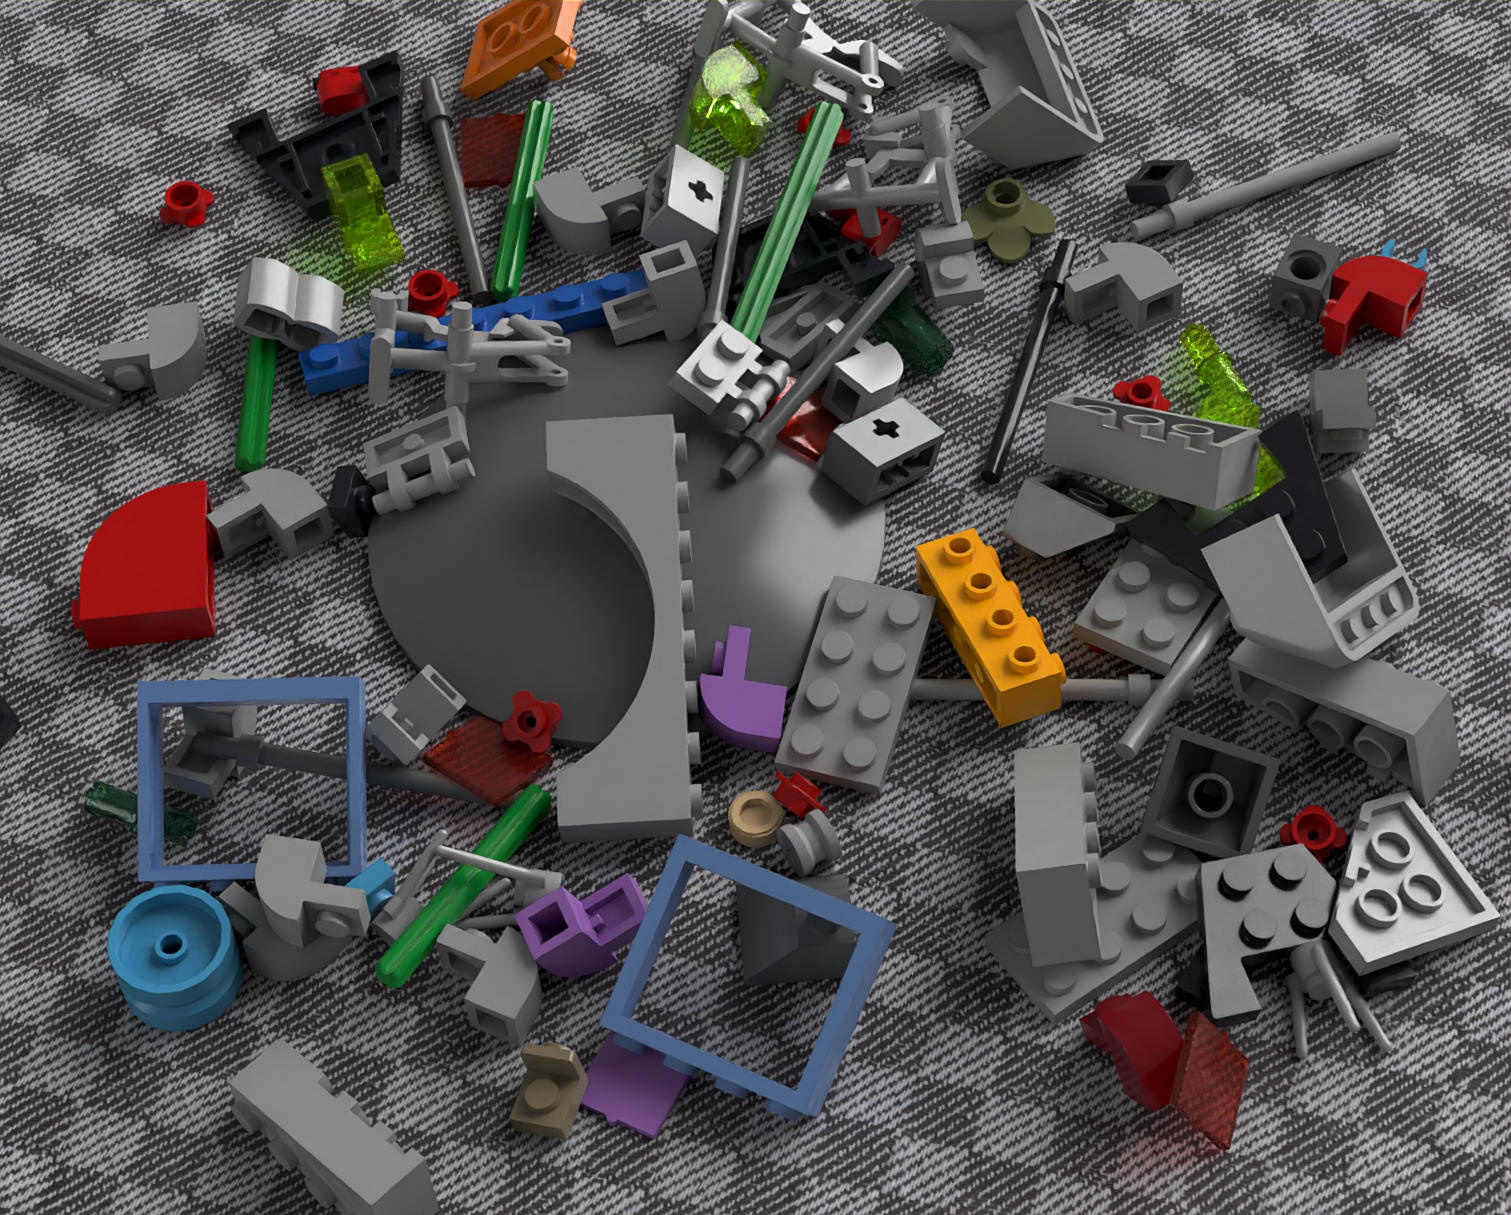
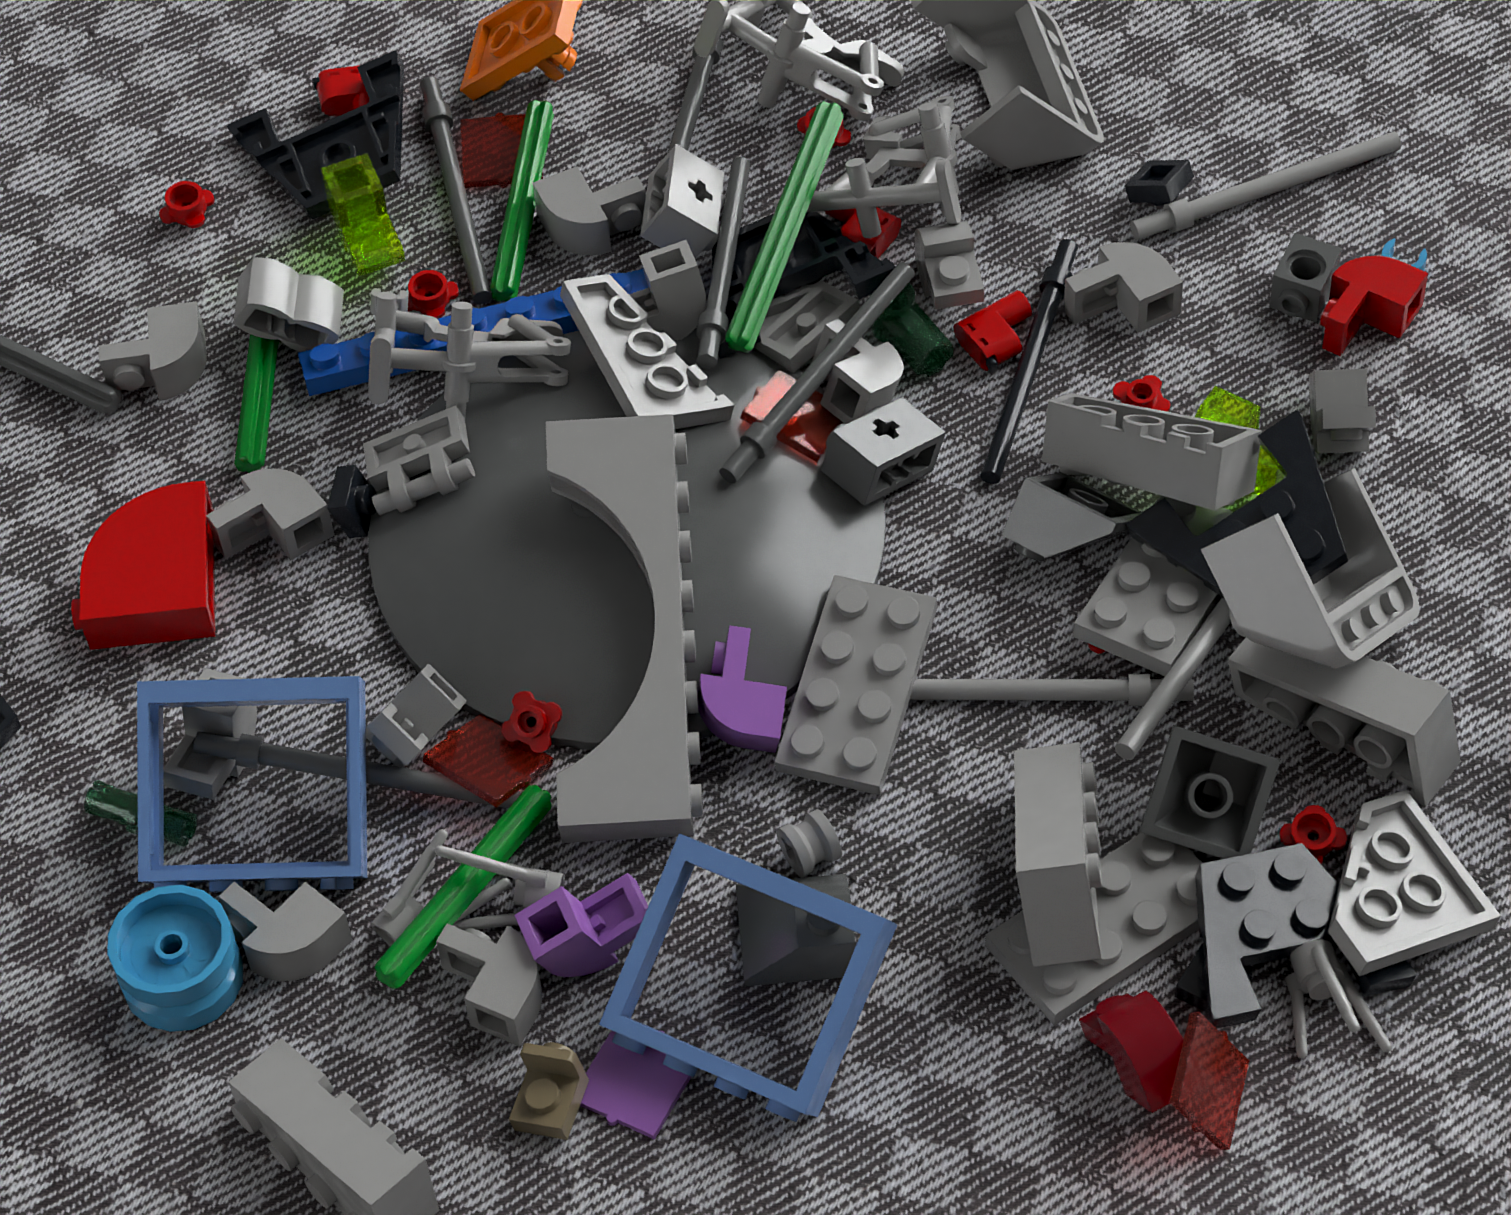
light grey brick [255,834,371,948] -> none
dark azure plate [344,858,396,920] -> none
light grey plate [668,320,791,431] -> none
clear neon green brick [688,41,772,158] -> none
tan tile [728,791,784,847] -> none
red plate [772,772,828,819] -> none
light orange brick [915,528,1067,728] -> none
olive plate [961,178,1056,263] -> none
clear neon green axle [1179,323,1252,413] -> none
none -> light grey wing [560,274,735,429]
none -> red piece [953,290,1032,372]

